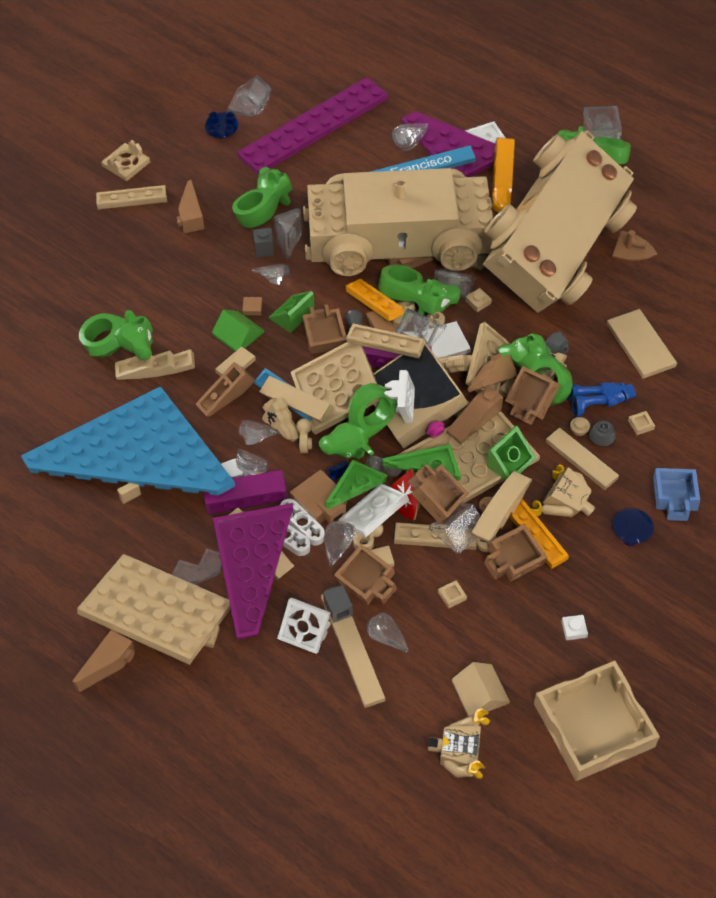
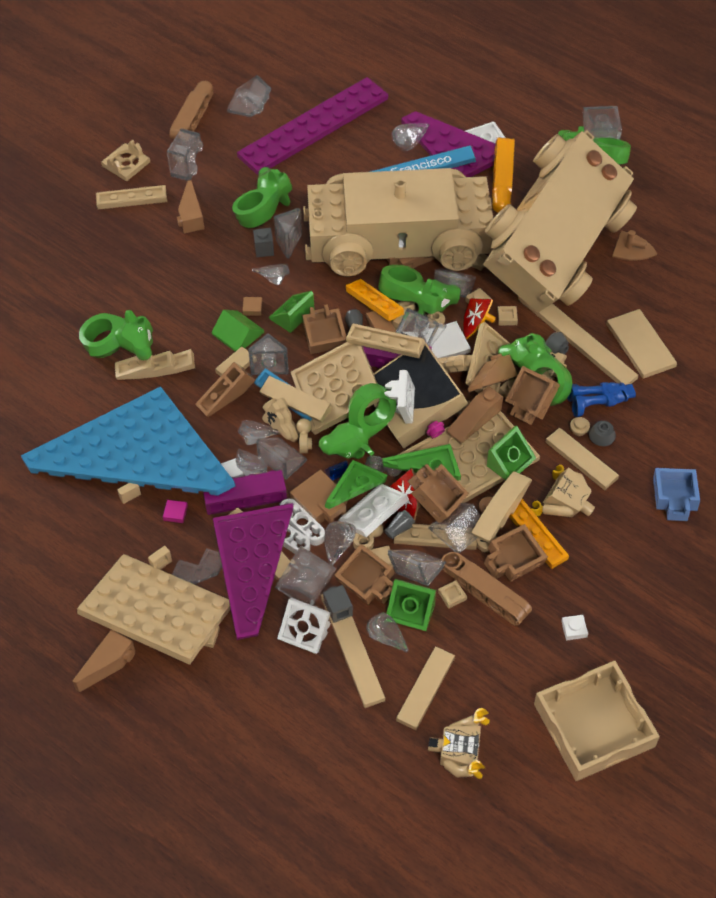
clear blue dish [205,112,238,138] -> none
tan slope [452,662,510,717] -> none
clear blue dish [612,508,654,546] -> none
tan tile [628,411,655,435] -> none
none -> tan tile [148,546,172,570]
none -> dark pink tile [163,500,188,523]
none -> clear slope [167,128,203,181]
none -> medium nougat piece [170,81,213,143]
none -> clear slope [248,333,289,375]
none -> clear slope [256,437,307,480]
none -> clear slope [275,546,336,606]
none -> dark grey cone [384,510,415,539]
none -> bright green slope [385,579,436,631]
none -> clear slope [388,549,446,586]
none -> tan tile [396,646,455,730]
none -> medium nougat piece [441,552,532,626]
none -> red shield [463,298,496,339]
none -> tan tile [497,306,518,325]
none -> tan tile [518,296,638,385]

